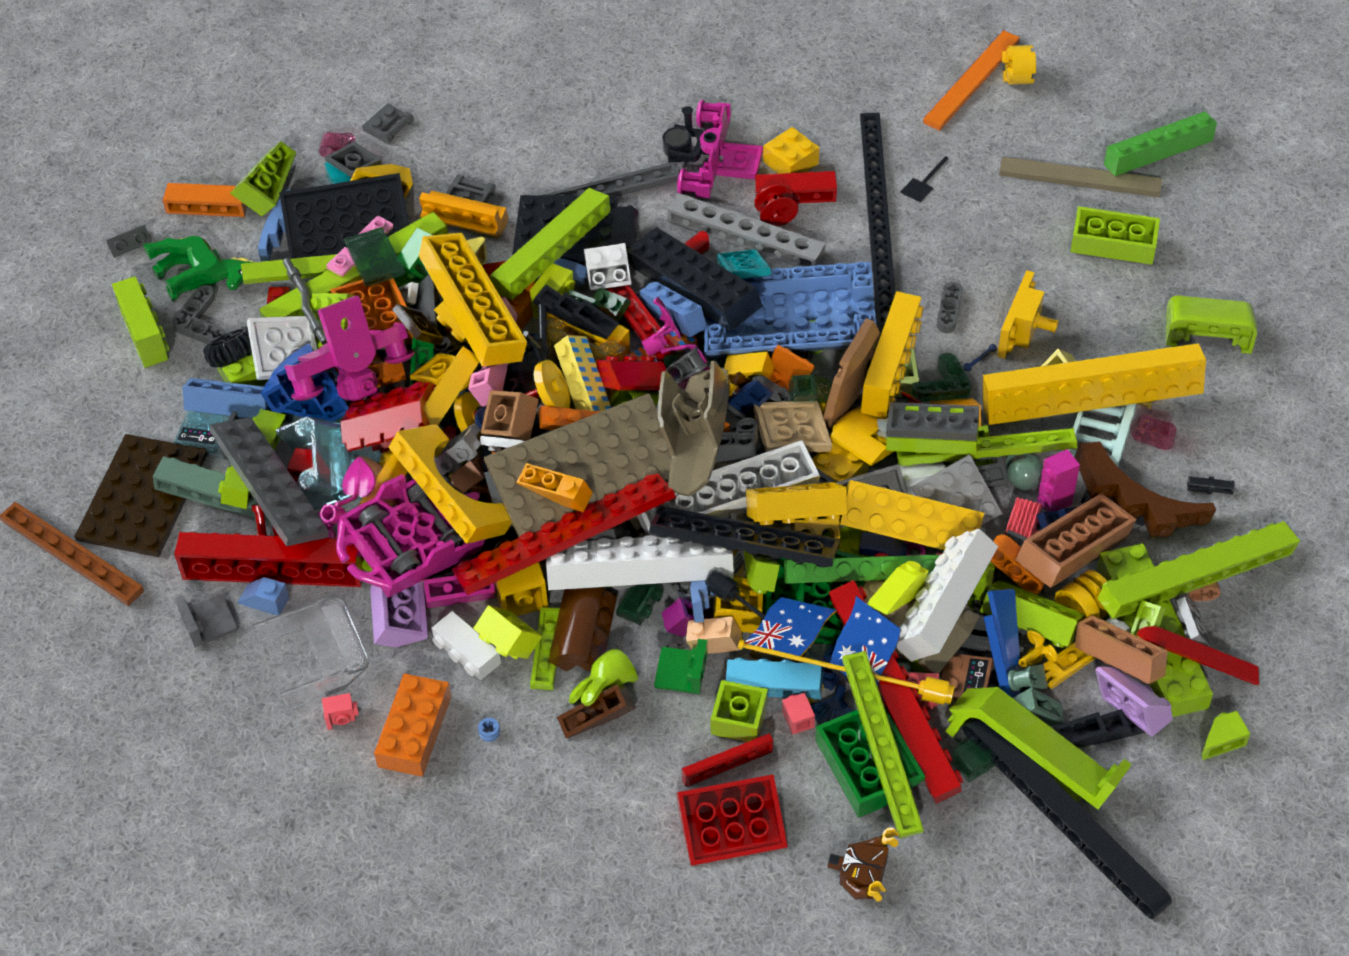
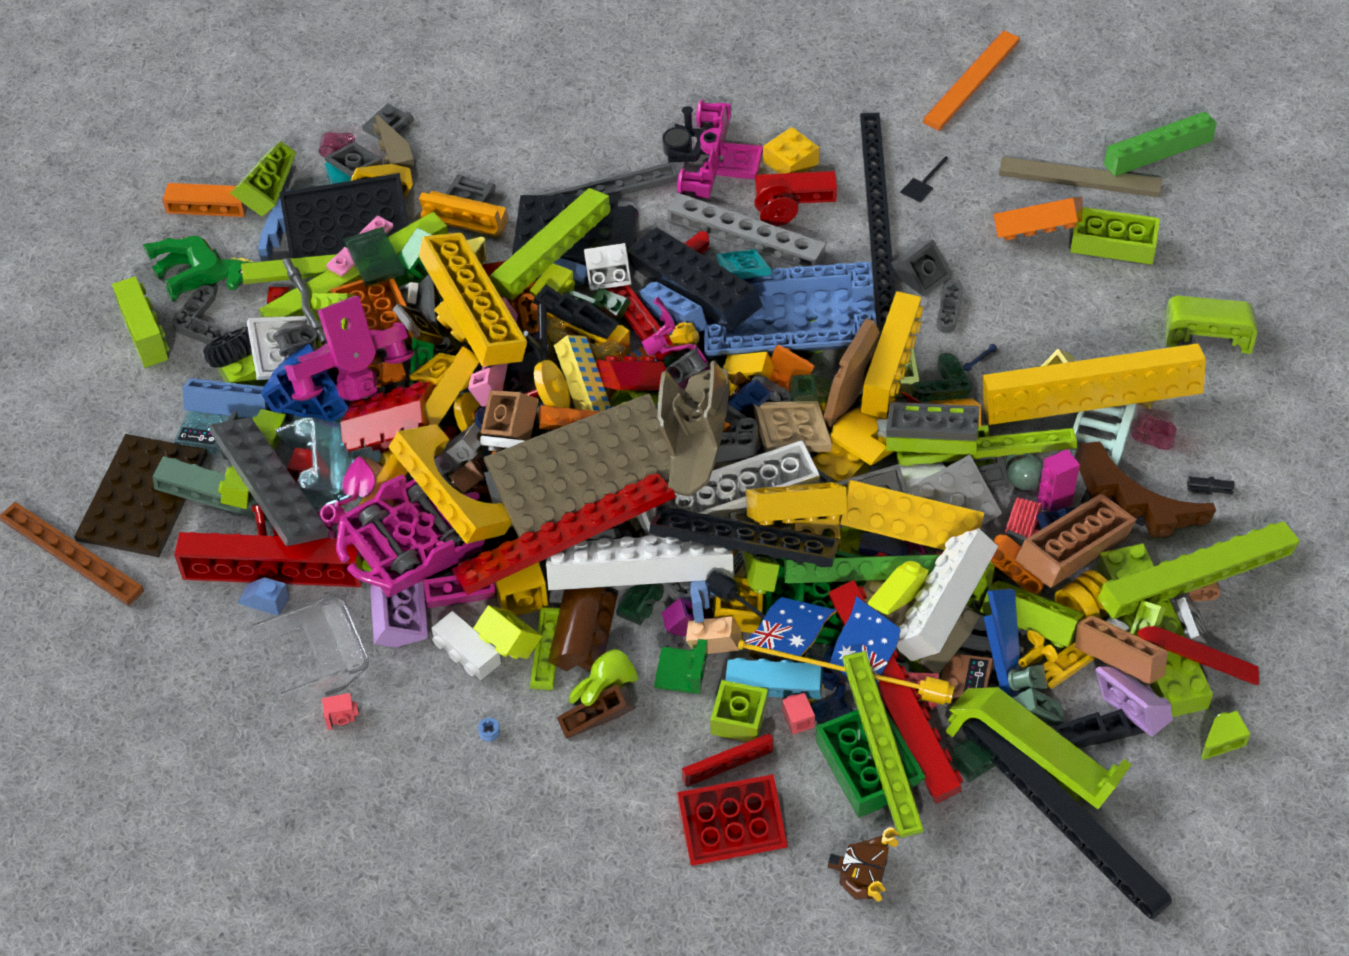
dark grey hinge [106,225,151,257] -> none
flat silver bracket [175,594,238,648] -> none
orange brick [374,673,452,777] -> none
light orange slope [516,463,593,512] -> none
yellow brick [997,270,1059,359] -> none
yellow brick [1002,45,1036,85] -> none
none -> dark grey piece [273,325,317,357]
none -> dark tan slope [373,115,414,170]
none -> orange beam [518,294,538,333]
none -> yellow plate [670,322,699,350]
none -> dark grey slope [891,239,953,296]
none -> orange slope [993,196,1083,241]

